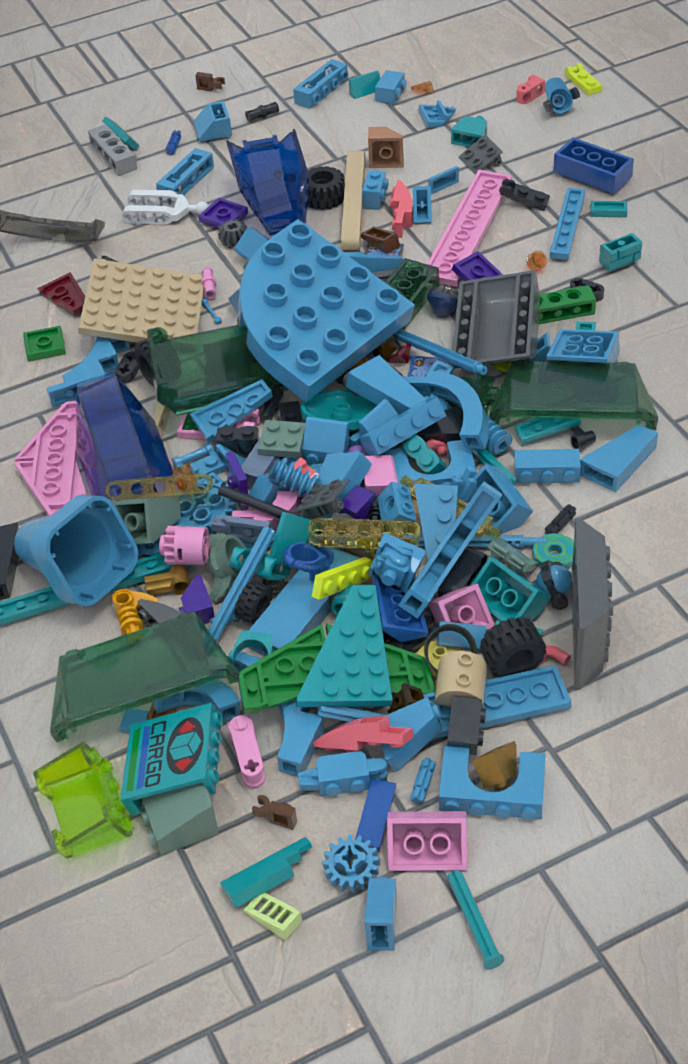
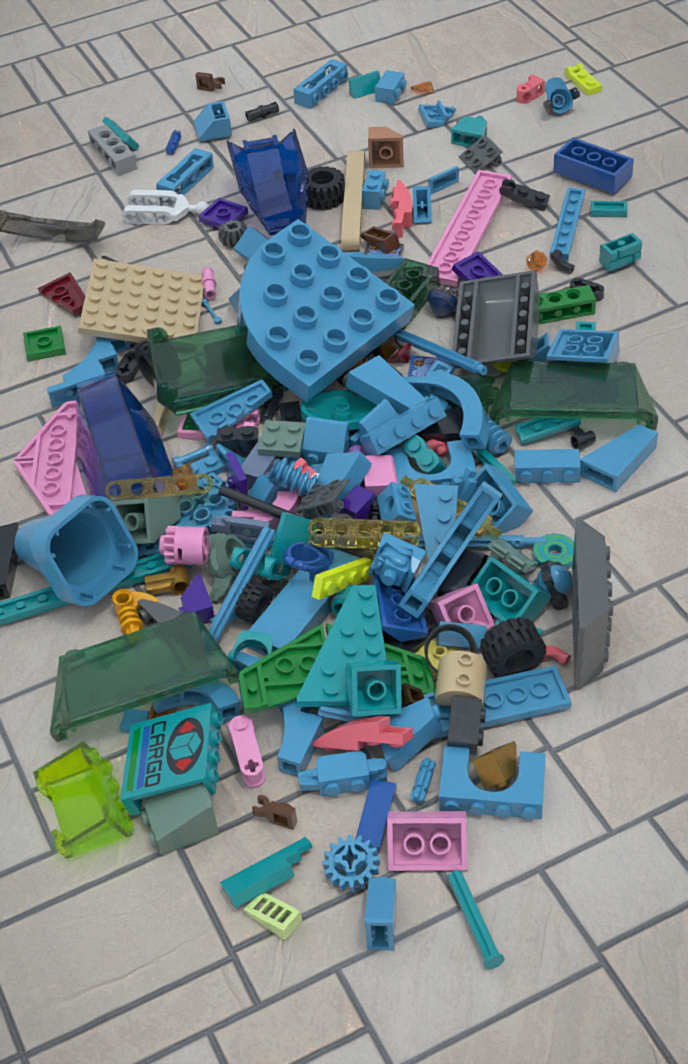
black axle [544,504,576,535] -> none
none -> teal slope [346,660,402,716]
none -> black arm [550,249,575,274]

